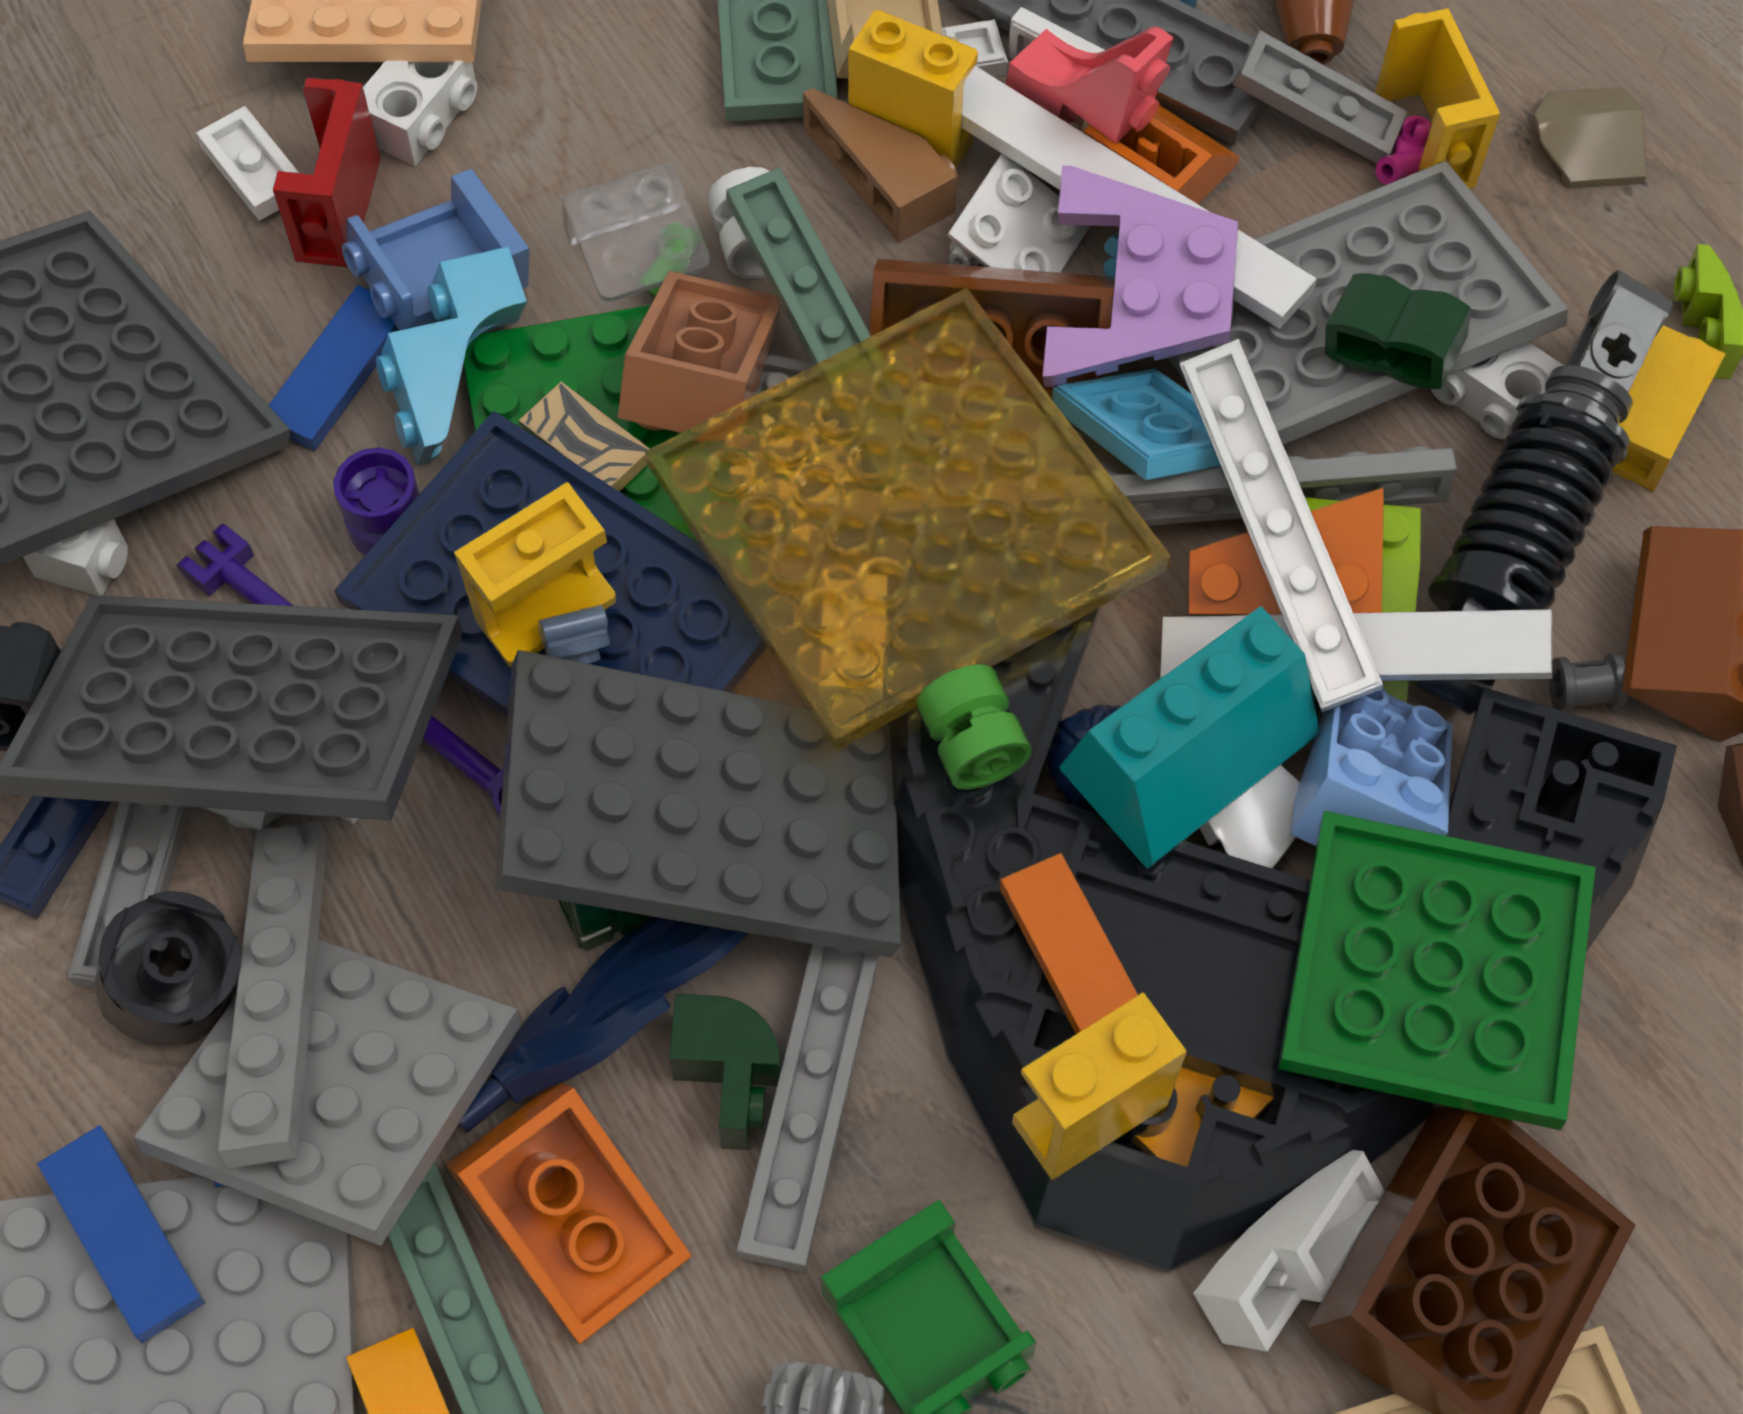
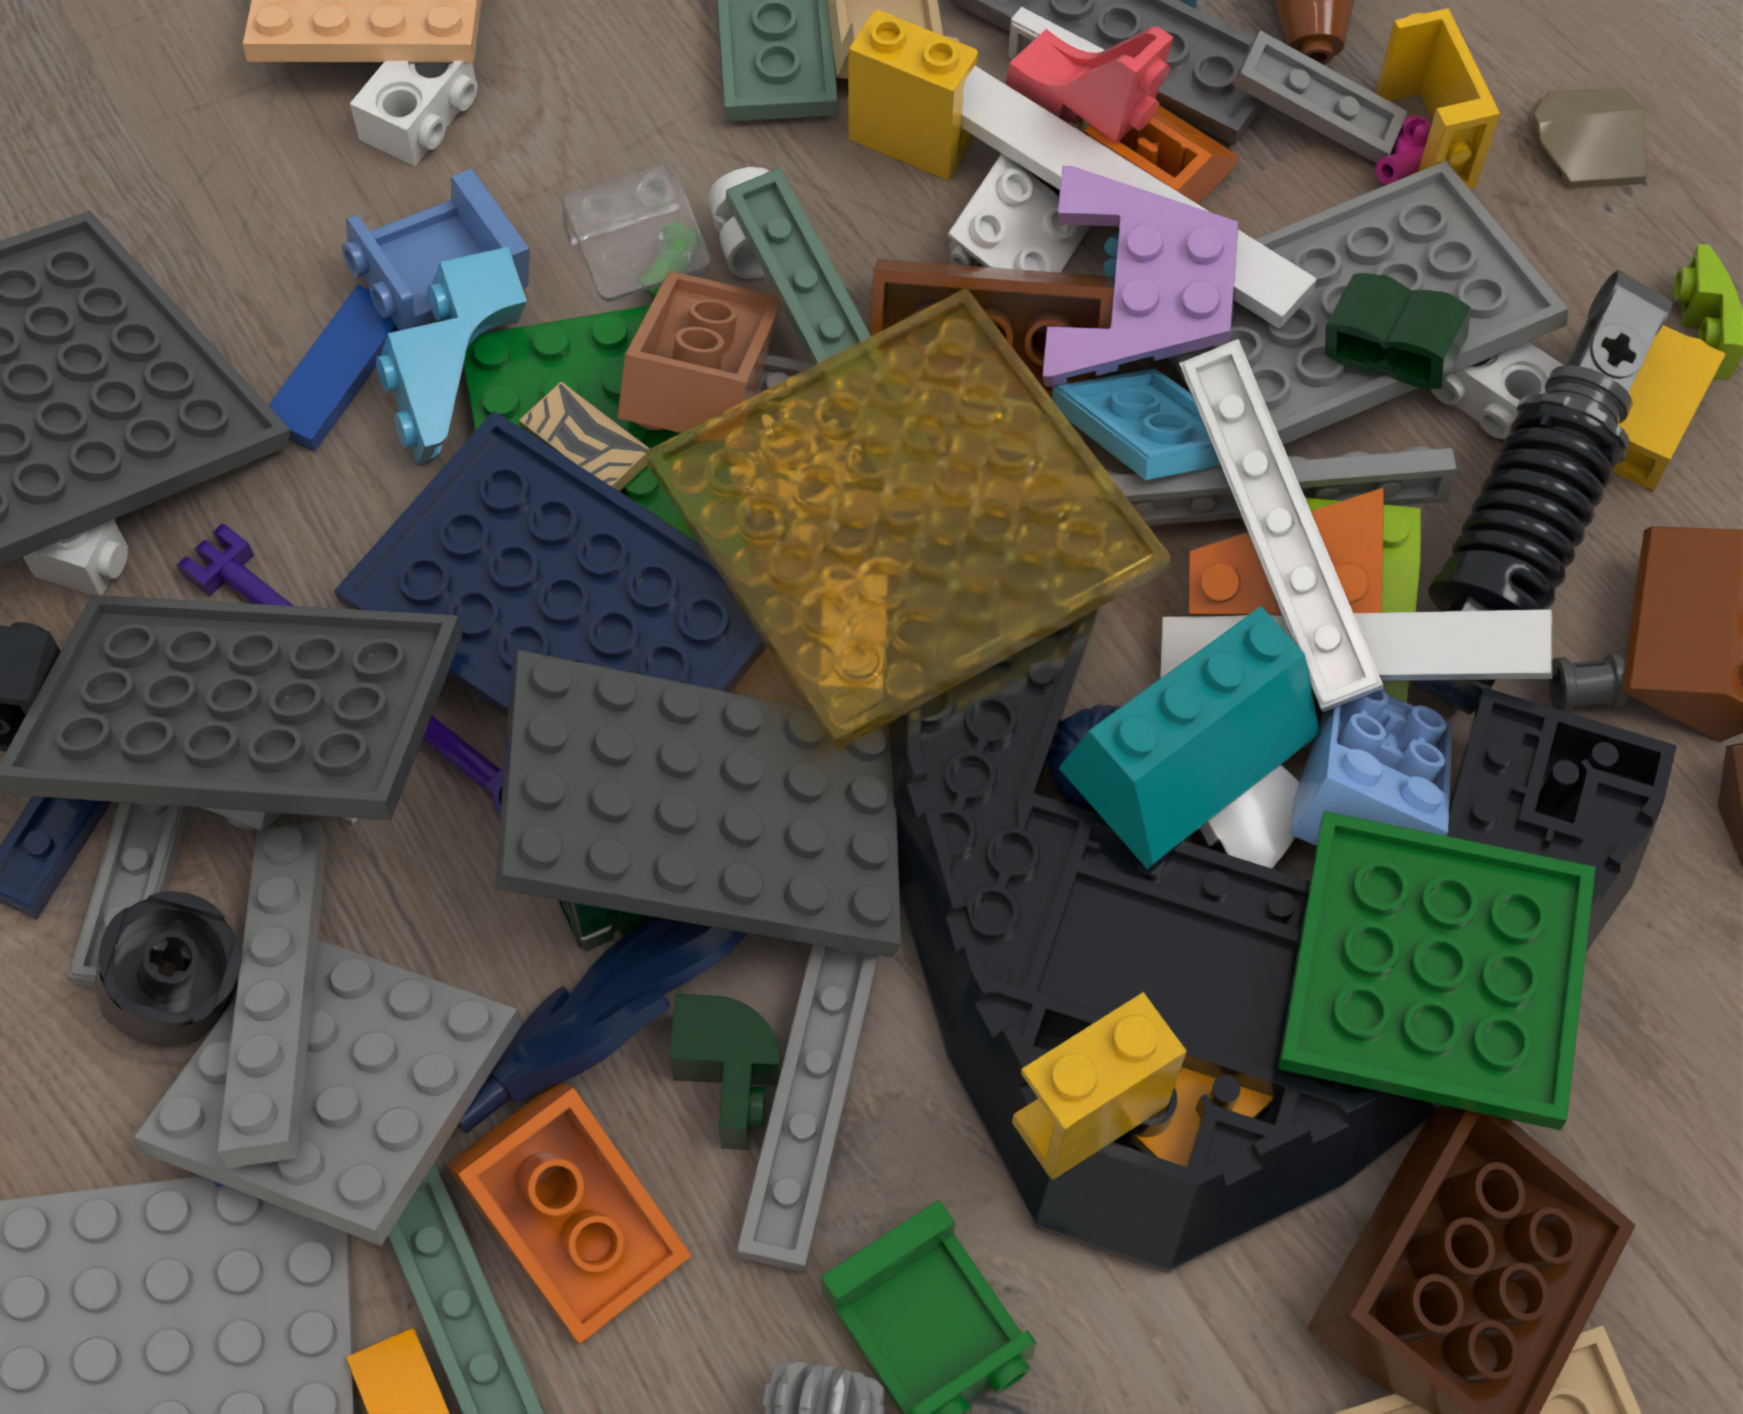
blue tile [37,1125,205,1343] -> none
white plate [196,106,299,221] -> none
red panel [273,78,381,267] -> none
dark purple wheel [333,447,419,555] -> none
yellow panel [454,482,616,667] -> none
sand blue plate [538,605,610,664] -> none
medium nougat slope [803,88,959,243] -> none
bright green wheel [917,664,1032,790] -> none
white tile [942,19,1008,77] -> none
orange tile [999,853,1138,1034] -> none
white slope [1193,1150,1385,1352] -> none

